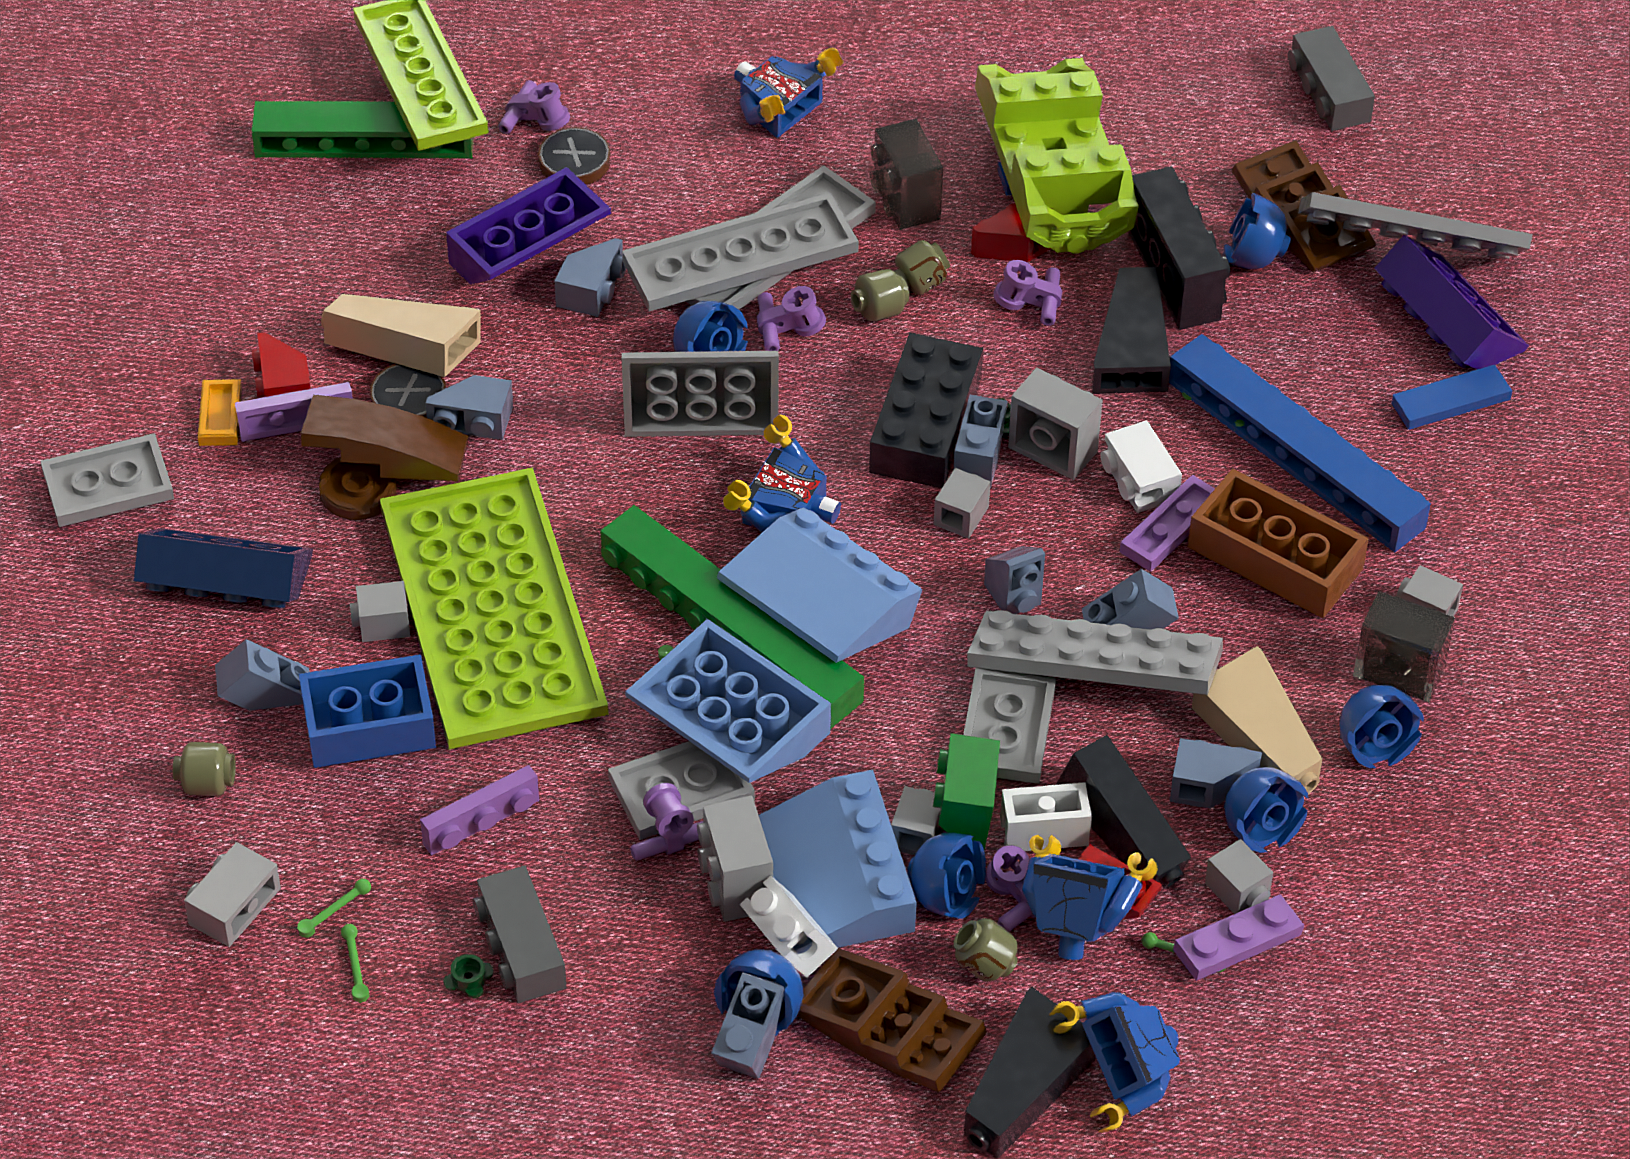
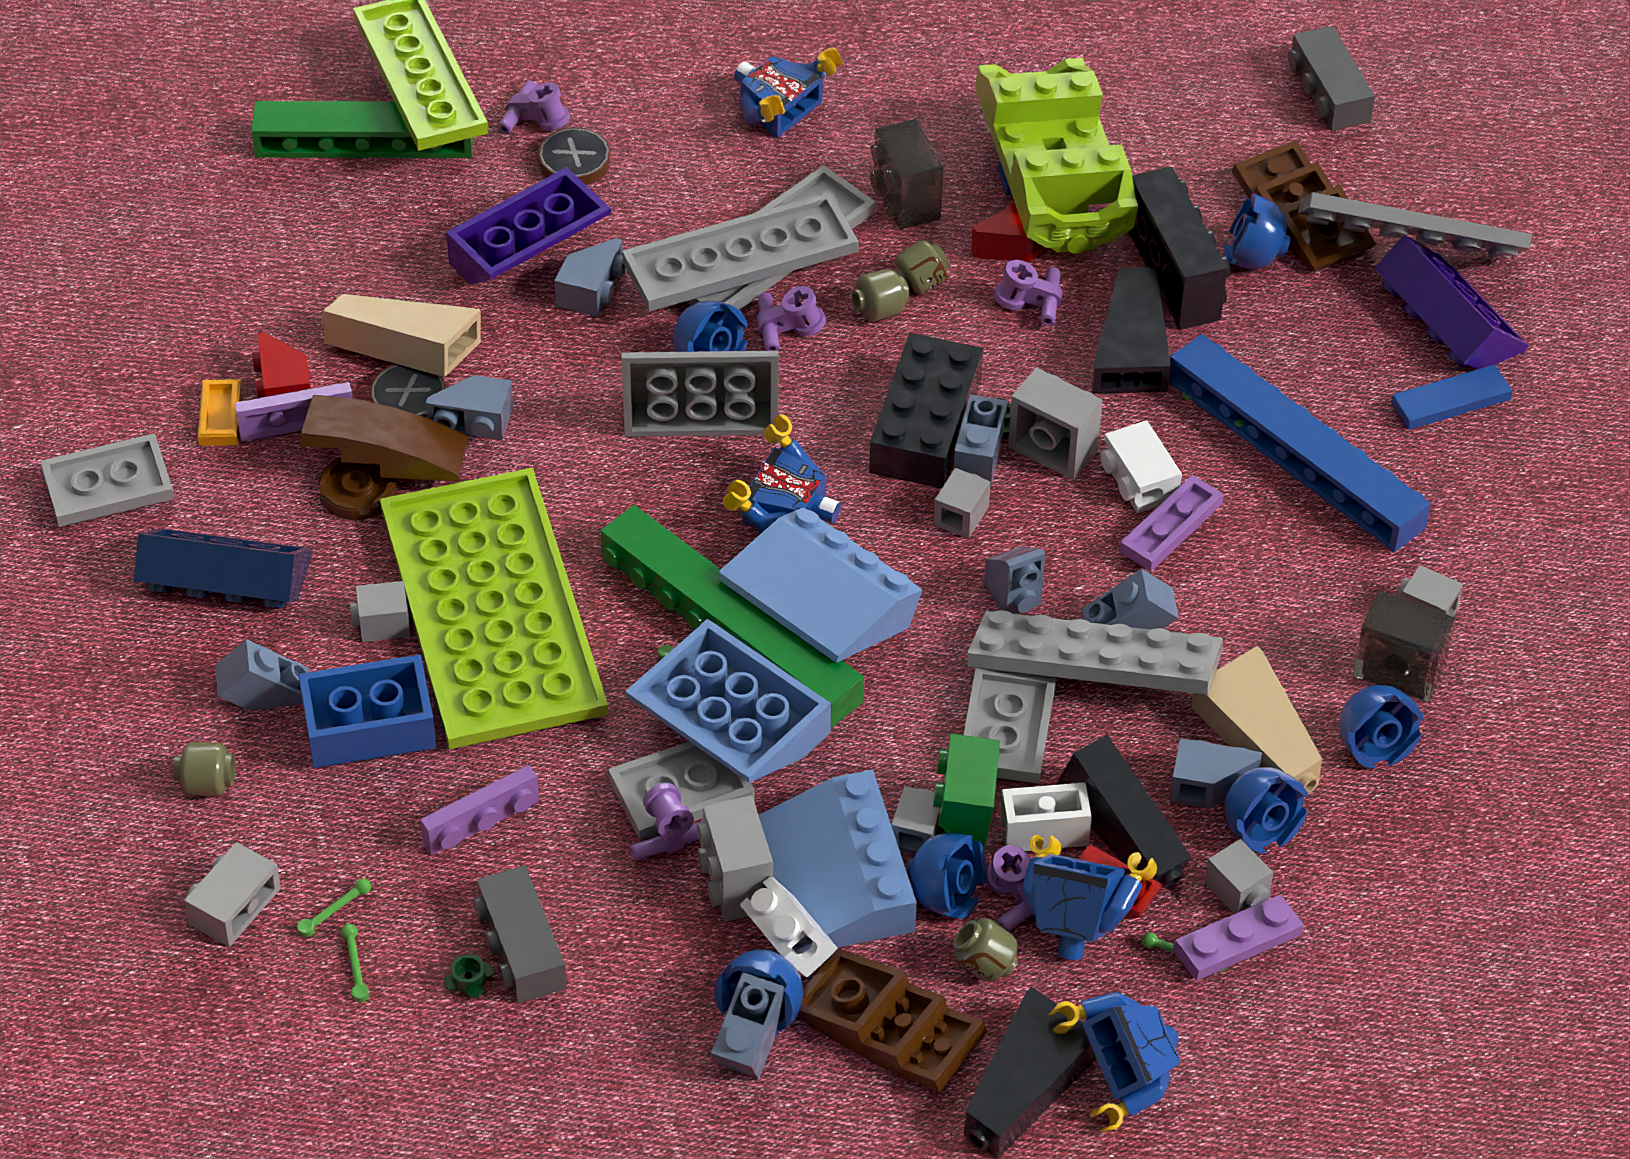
dark orange brick [1187,468,1369,618] -> none

